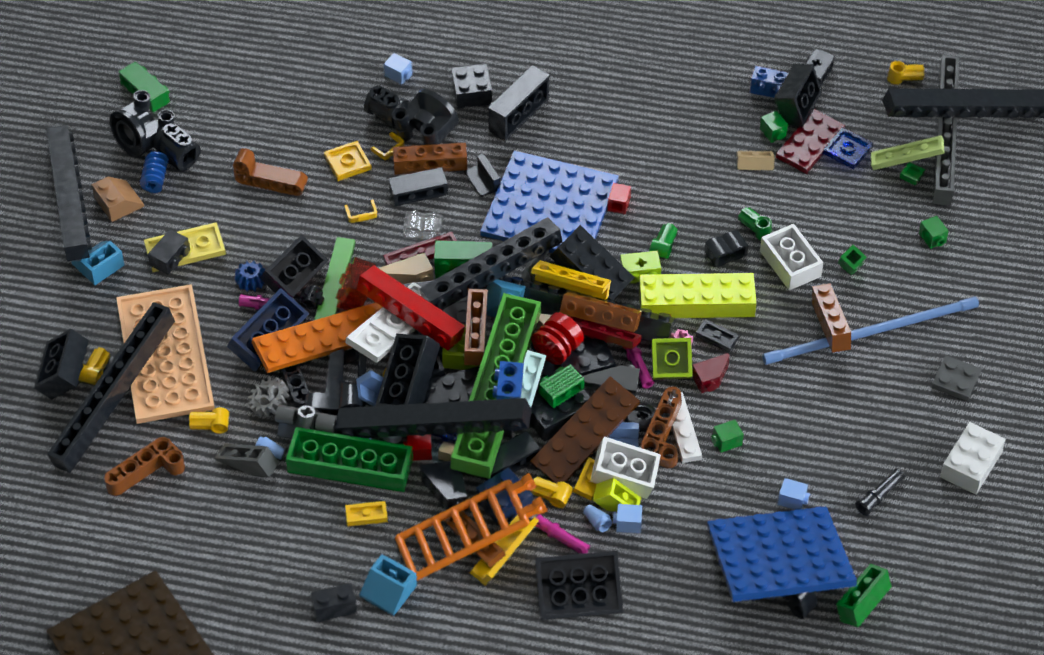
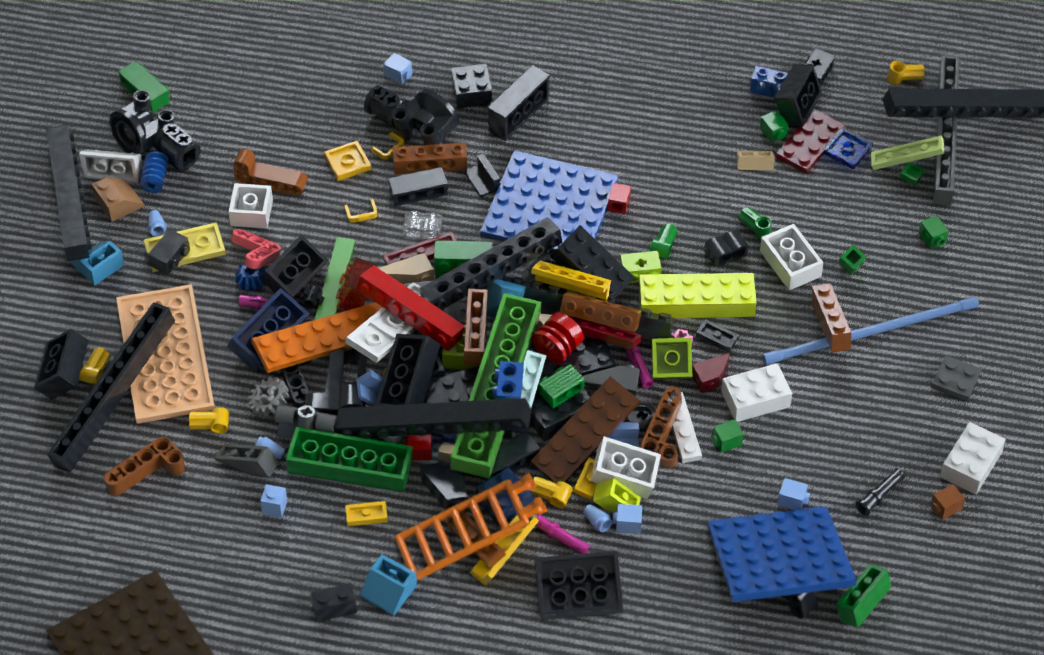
none -> white slope [79,150,143,183]
none -> light blue cone [148,210,167,237]
none -> white brick [229,183,273,229]
none -> coral beam [231,229,281,269]
none -> light blue brick [261,485,287,518]
none -> white brick [721,363,792,422]
none -> dark orange brick [931,484,965,520]

